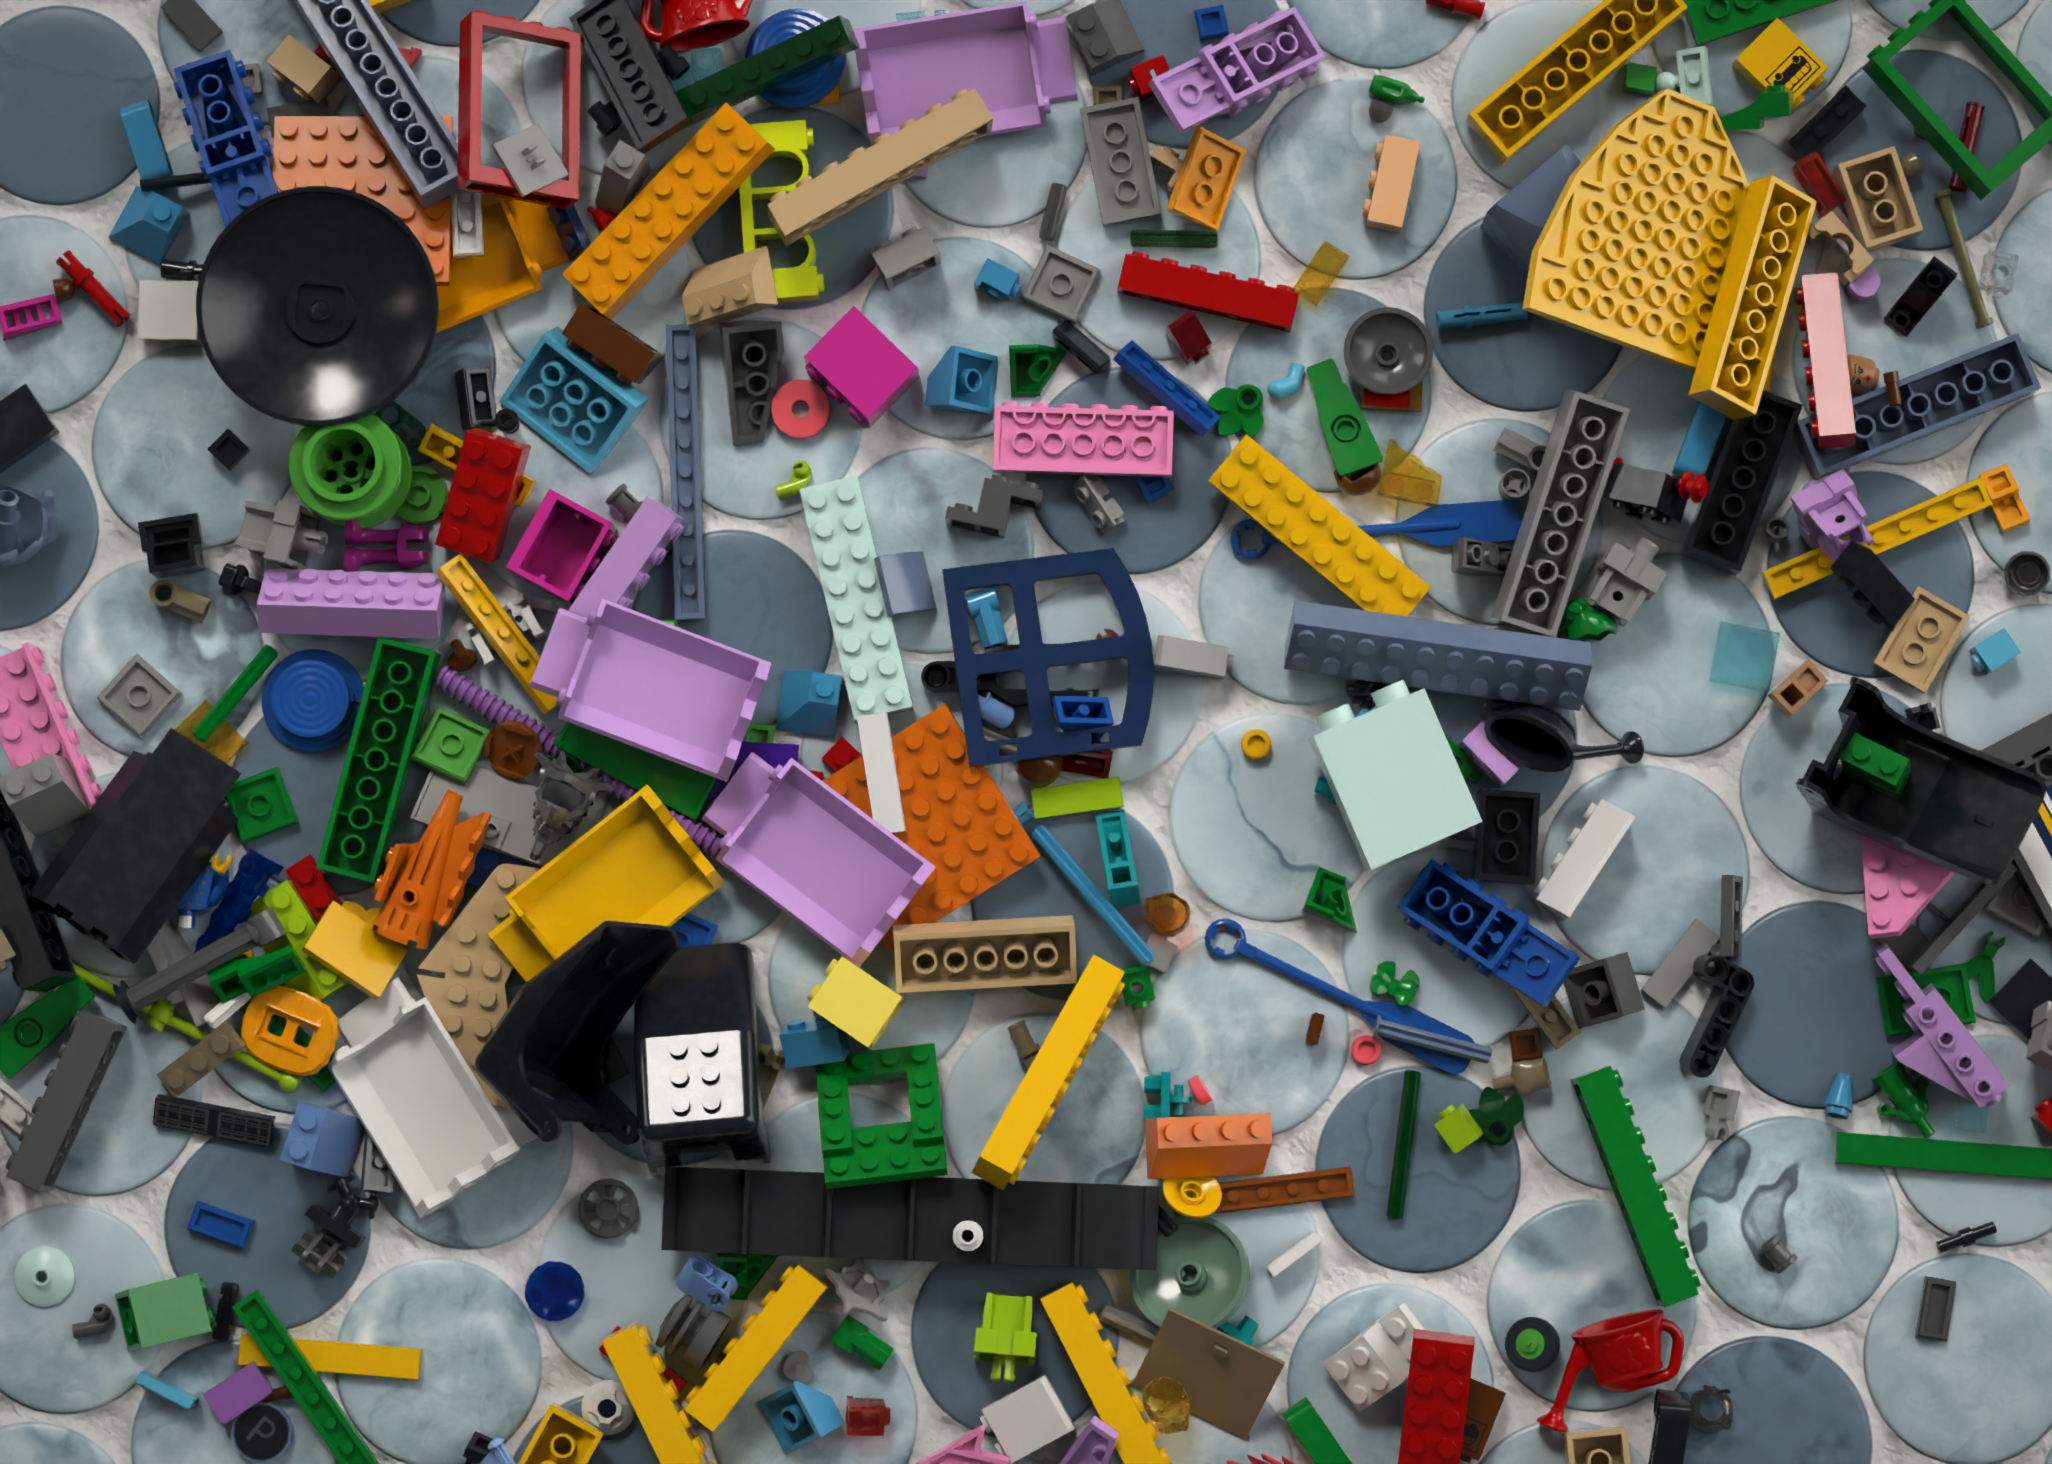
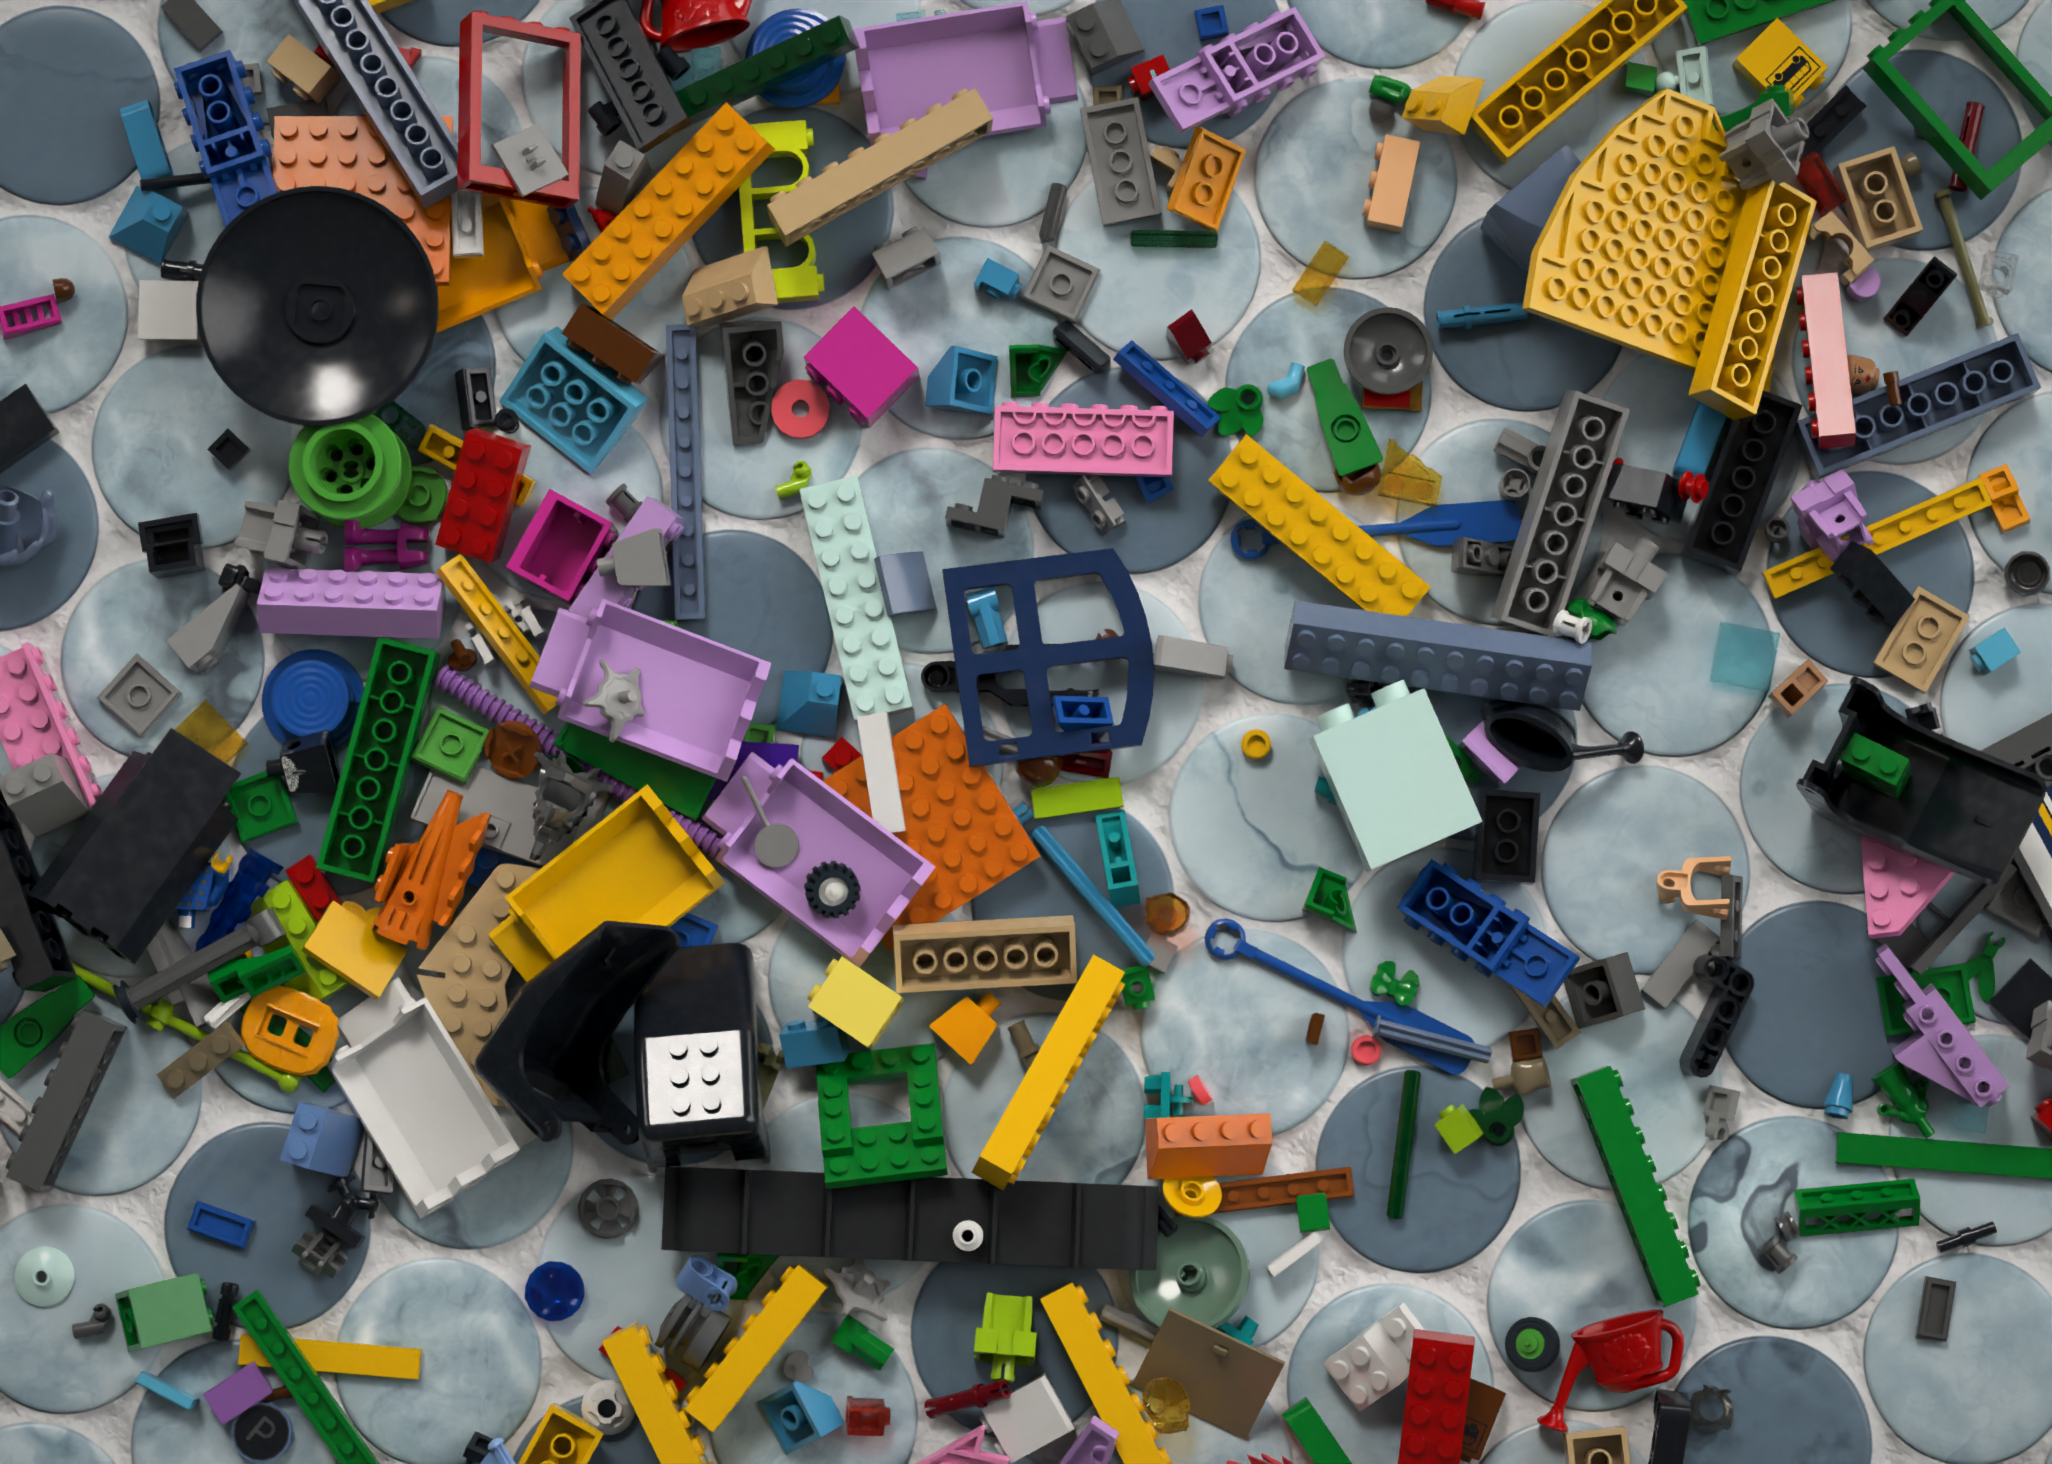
red pin [56,250,131,327] -> none
dark tan piece [149,579,212,623] -> none
black tile [153,1094,276,1147] -> none
green axle [192,645,278,743] -> none
medium blue arm [978,692,1014,731] -> none
red brick [1117,251,1299,333] -> none
white slope [1533,799,1635,921] -> none
none -> light grey slope [166,583,250,674]
none -> black torso [266,730,340,794]
none -> light grey piece [582,660,645,743]
none -> light grey torso [597,528,671,587]
none -> light grey piece [741,776,799,867]
none -> black wheel [804,861,861,919]
none -> dark red pin [924,1379,1011,1419]
none -> light orange torso [929,991,1001,1065]
none -> green slope [1296,1193,1330,1233]
none -> yellow slope [1401,75,1485,135]
none -> white bush [1553,610,1592,644]
none -> light nougat piece [1656,856,1731,920]
none -> light grey piece [1719,98,1810,190]
none -> dark grey bush [1774,1212,1800,1242]
none -> green fence [1794,1179,1920,1237]

